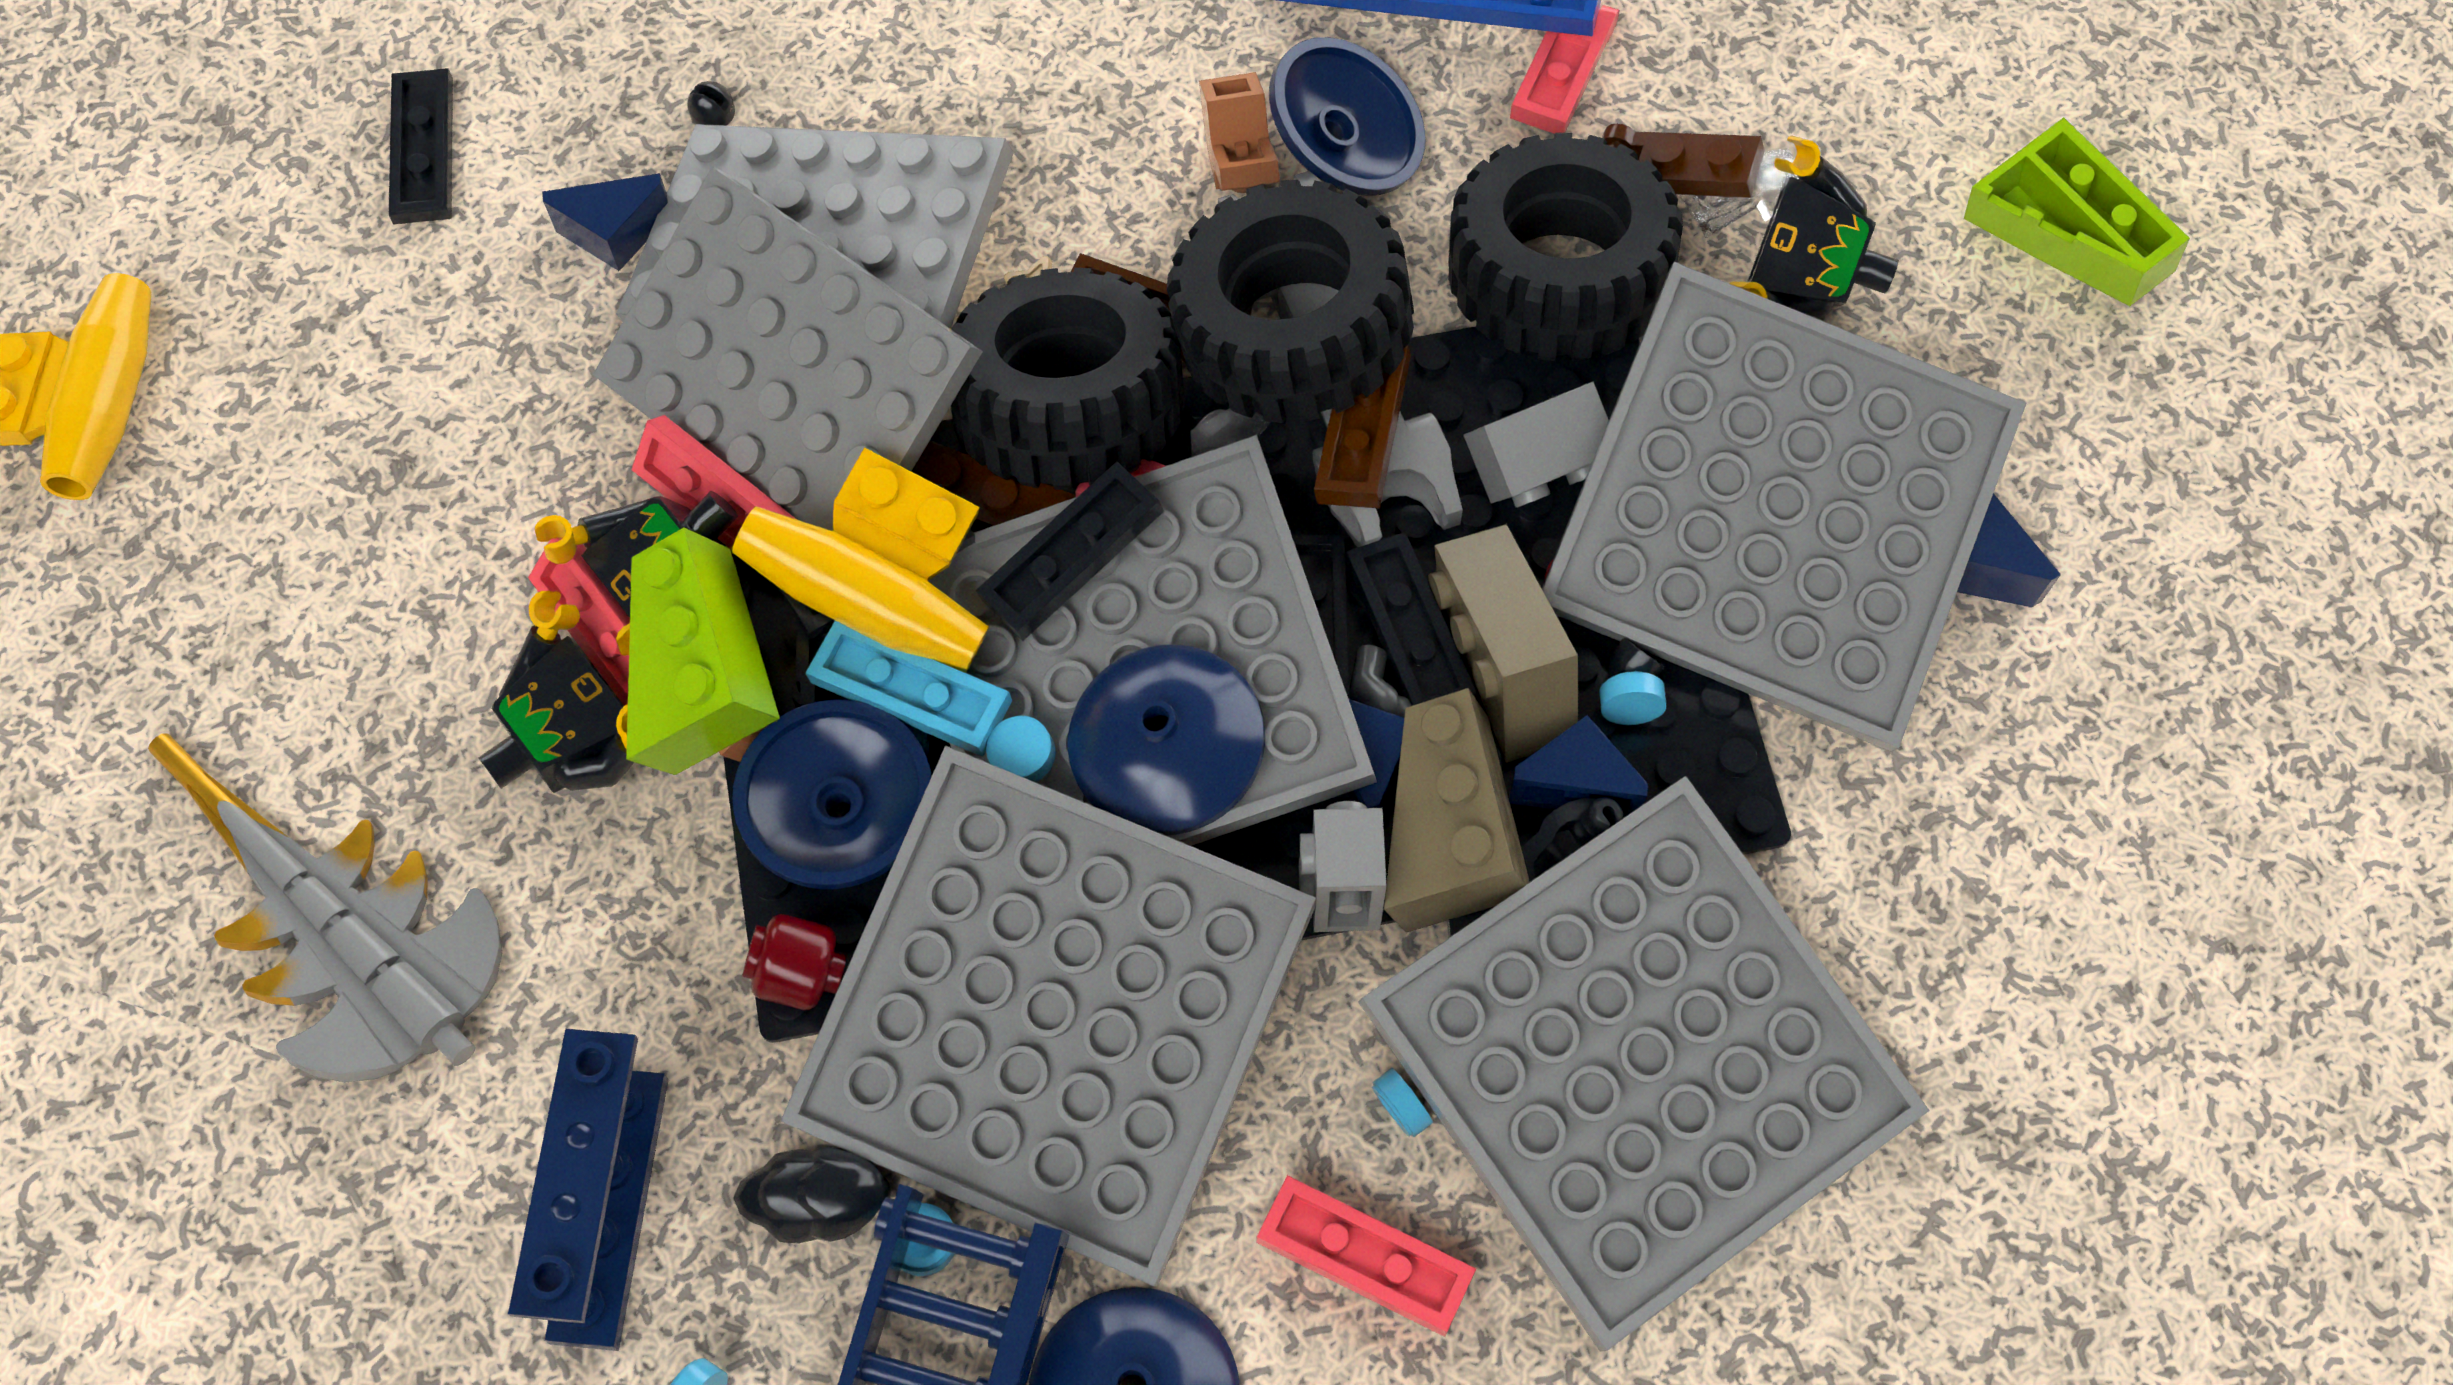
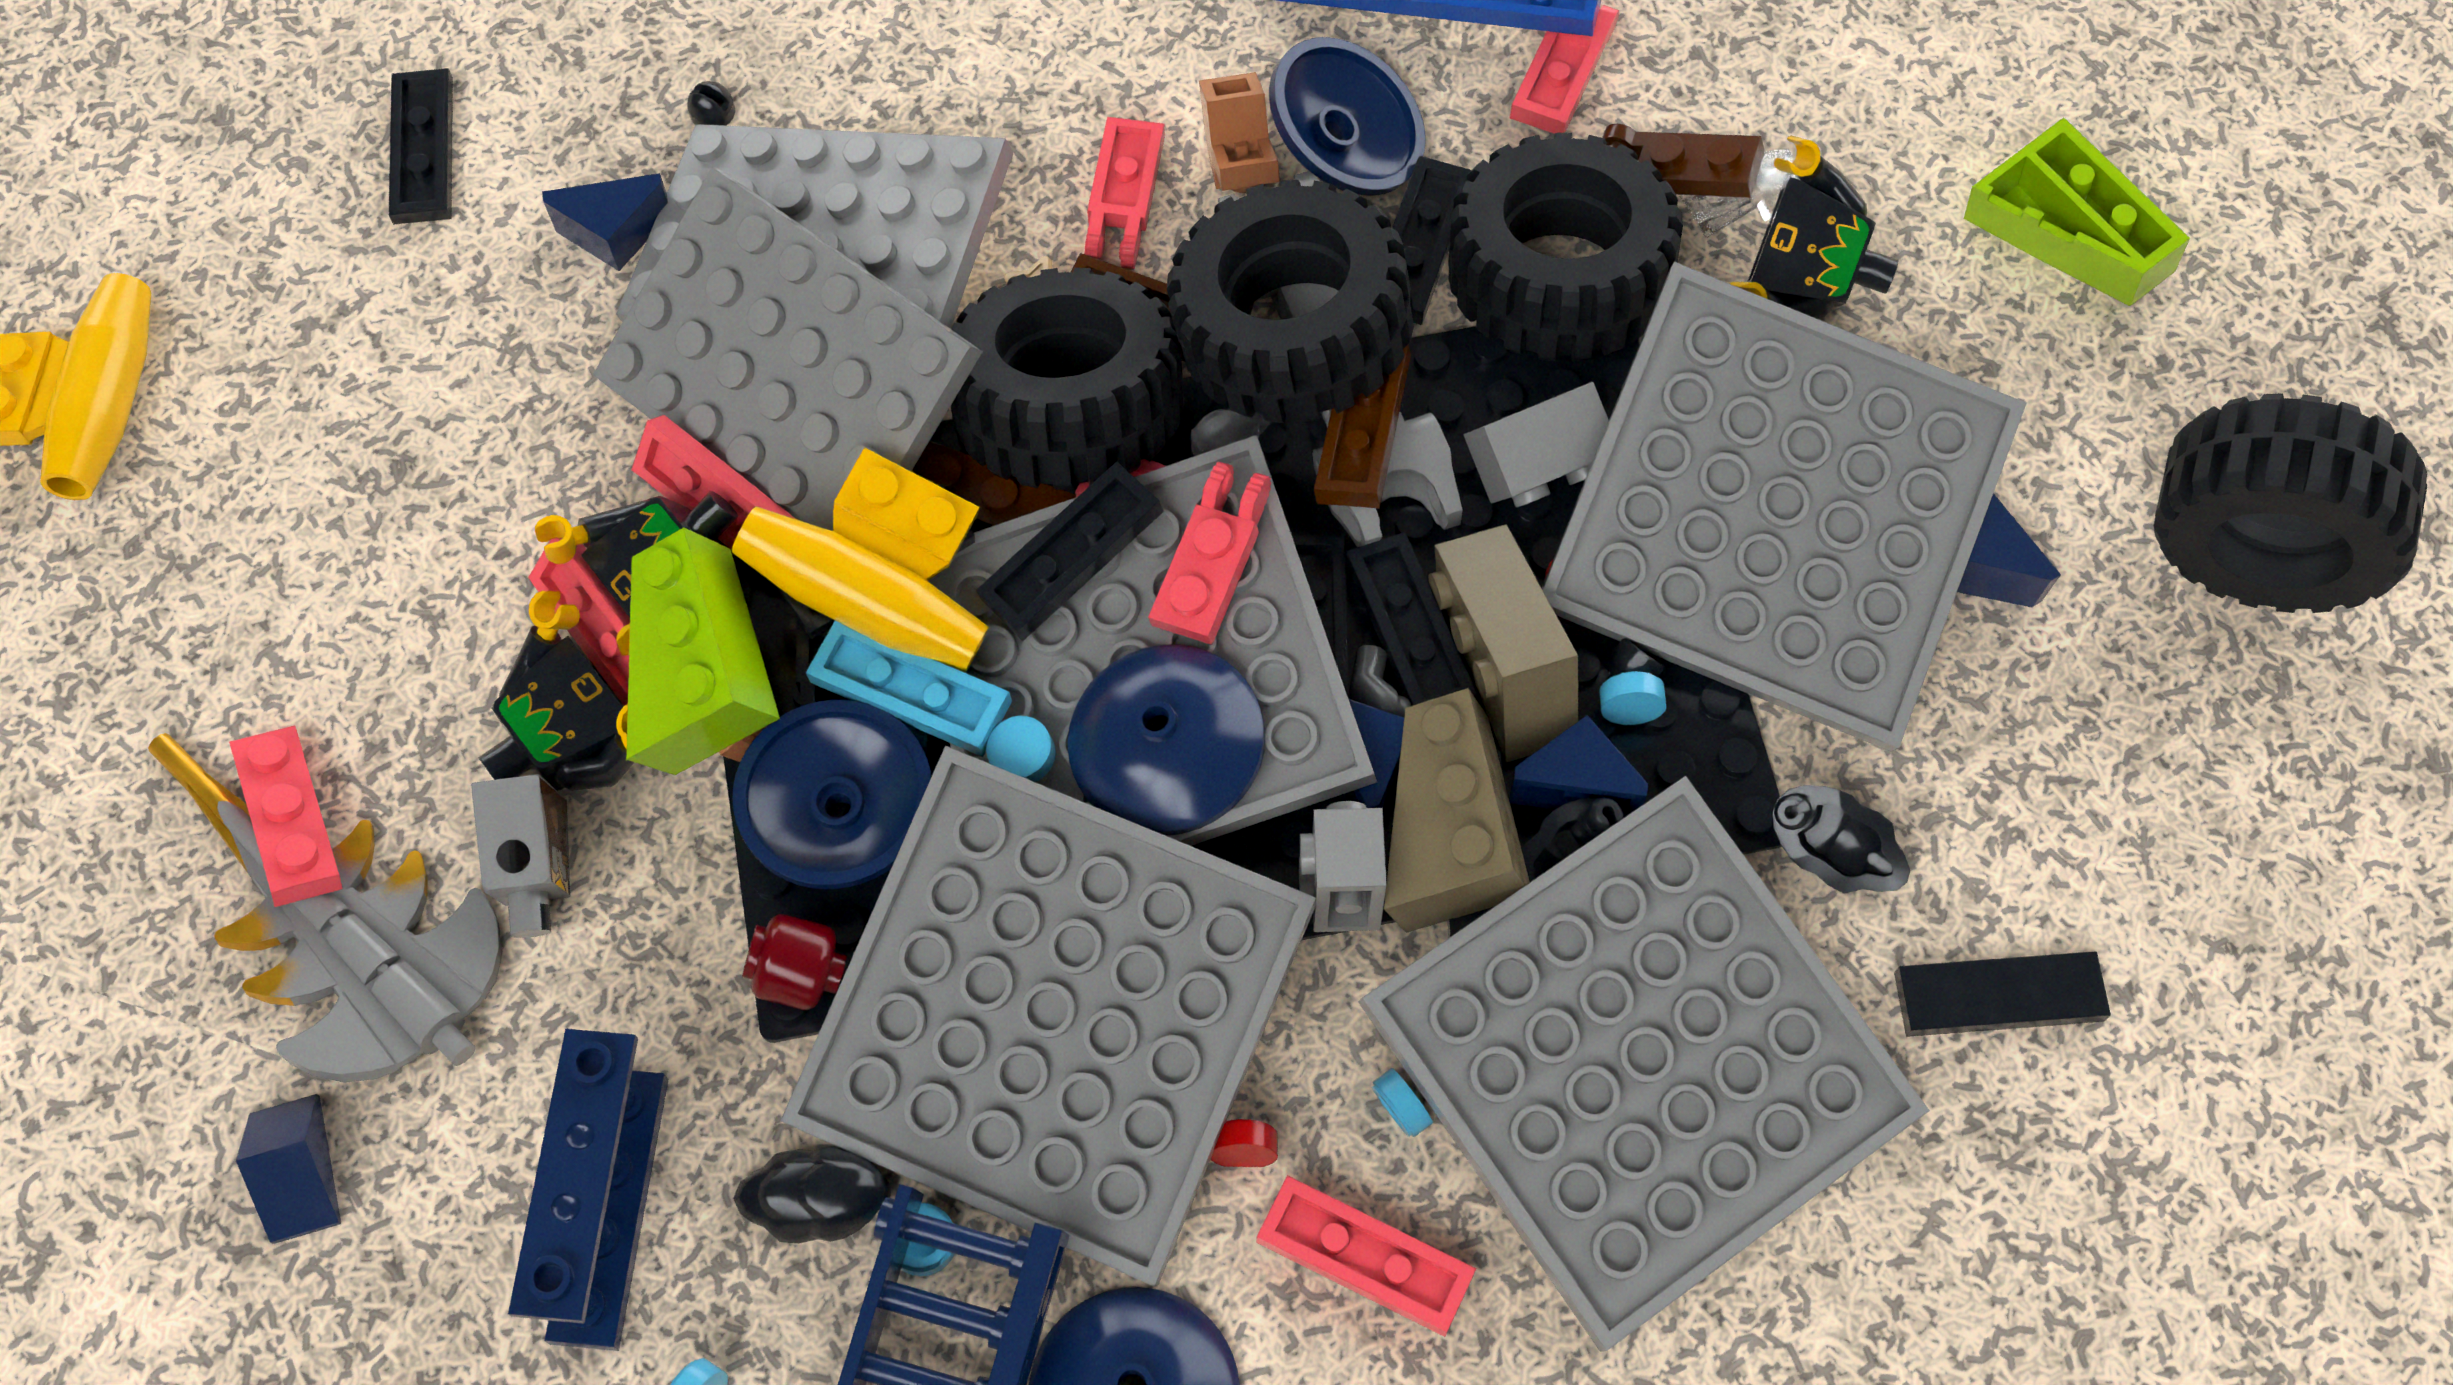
none -> coral plate [229,725,343,907]
none -> dark blue slope [236,1094,341,1244]
none -> light grey torso [471,774,571,938]
none -> coral hinge [1084,117,1165,269]
none -> coral hinge [1148,462,1271,645]
none -> red tile [1210,1119,1278,1167]
none -> black plate [1392,156,1471,325]
none -> black arm [1772,785,1911,894]
none -> black tile [1894,951,2111,1037]
none -> black tyre [2153,393,2427,613]

